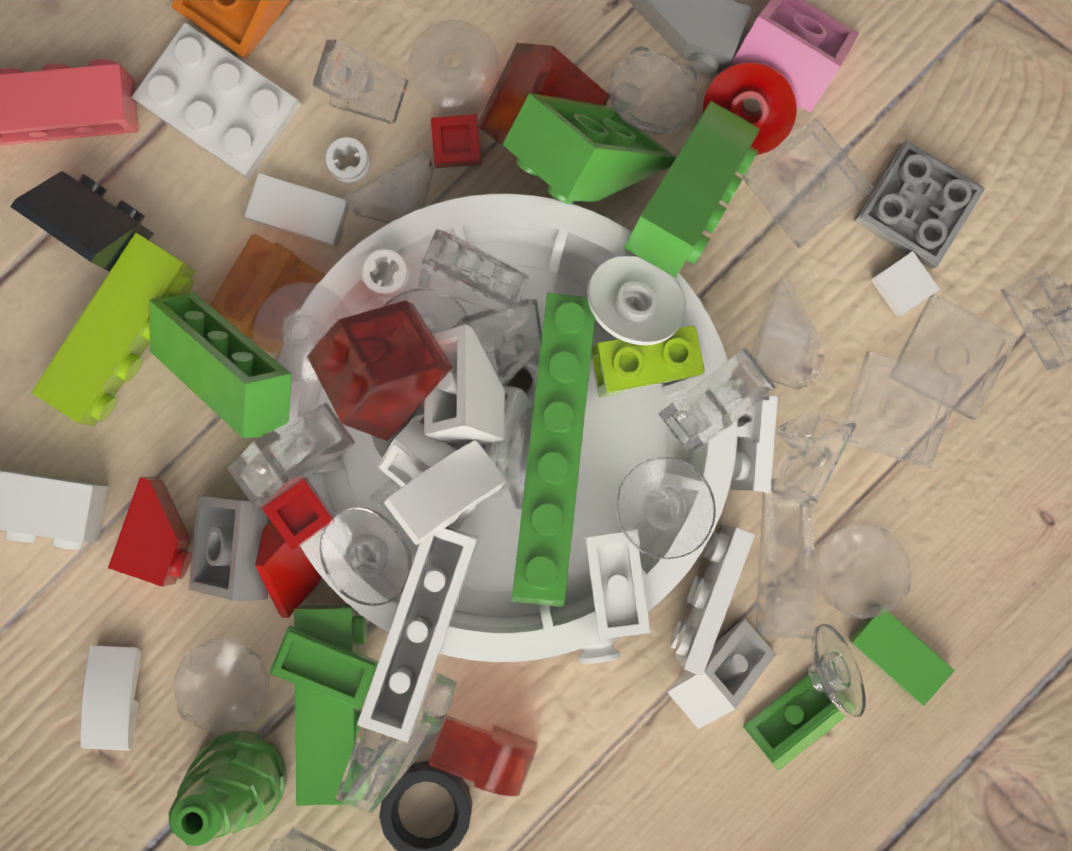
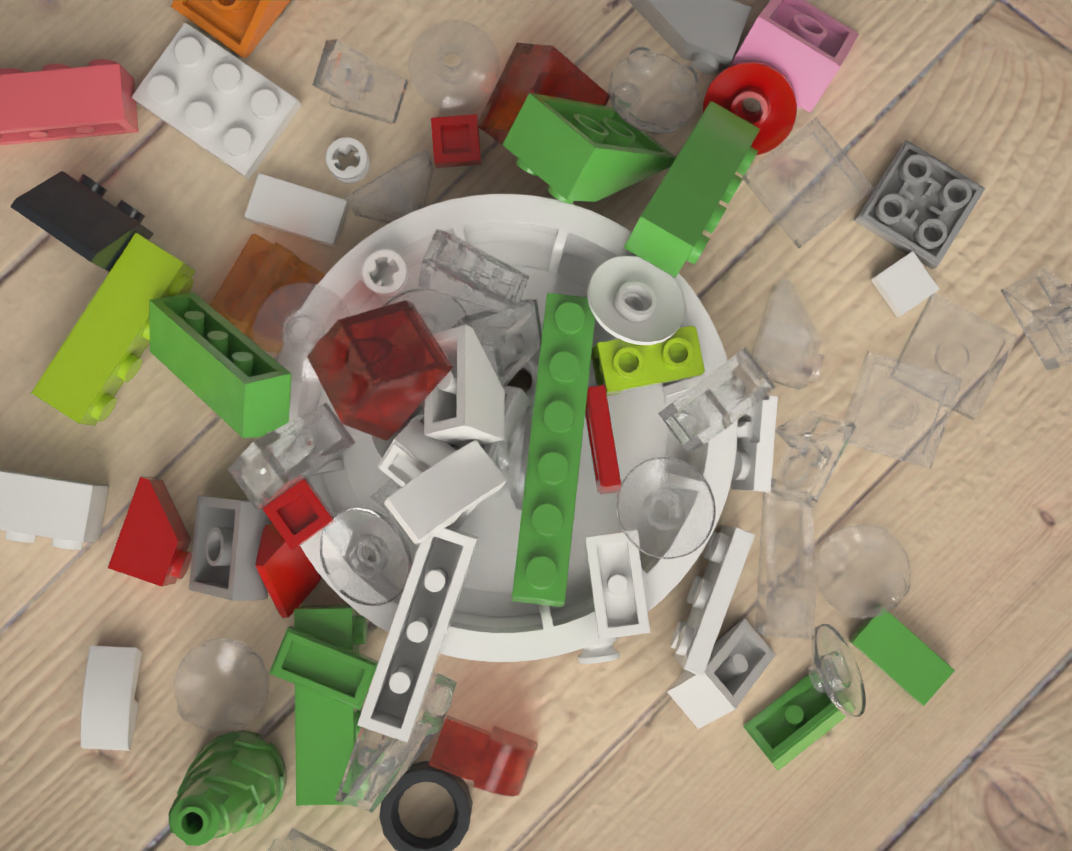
none -> red tile [585,385,621,495]

